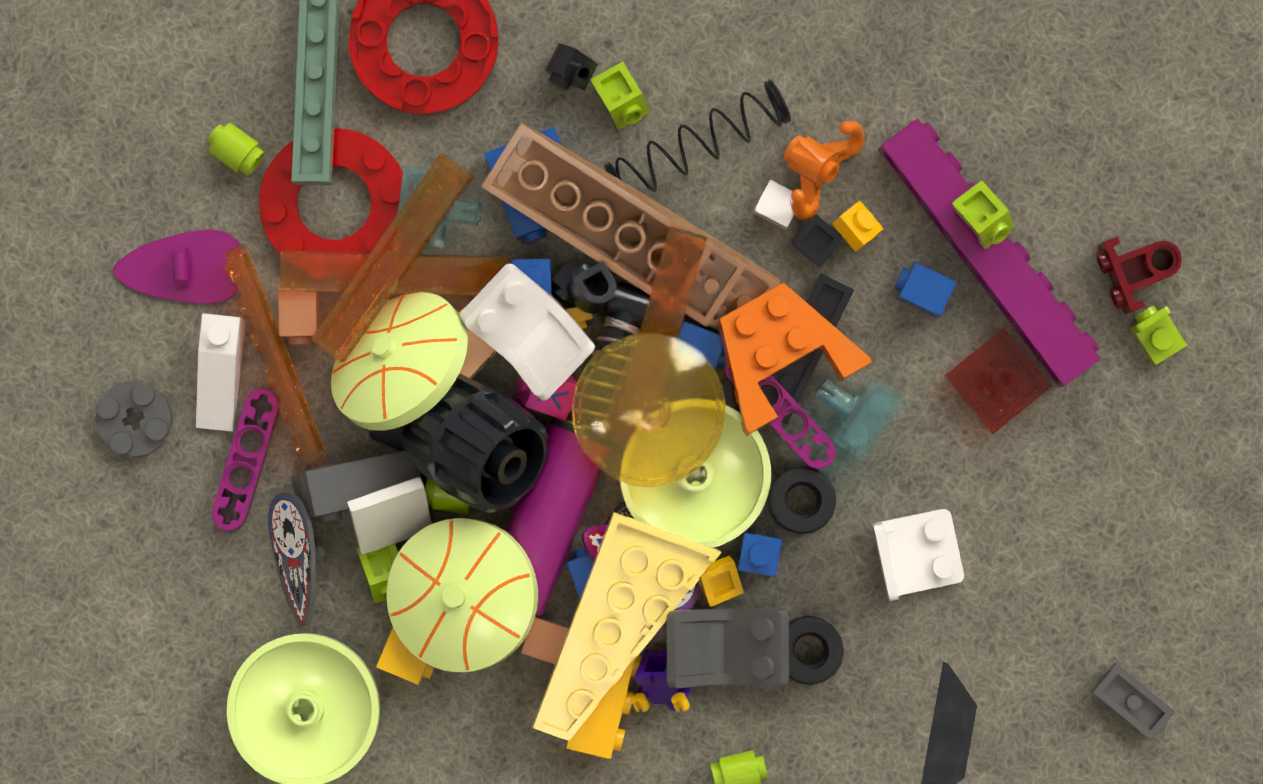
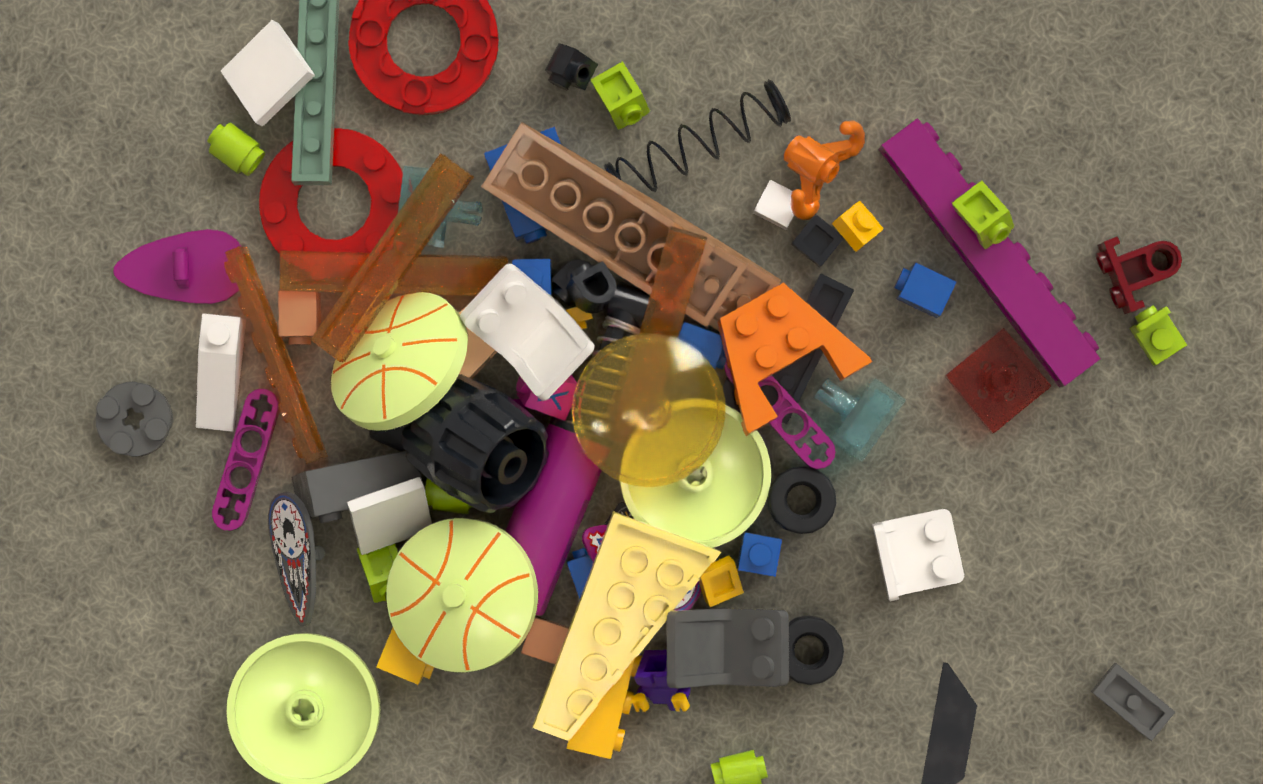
none -> white tile [221,20,315,126]

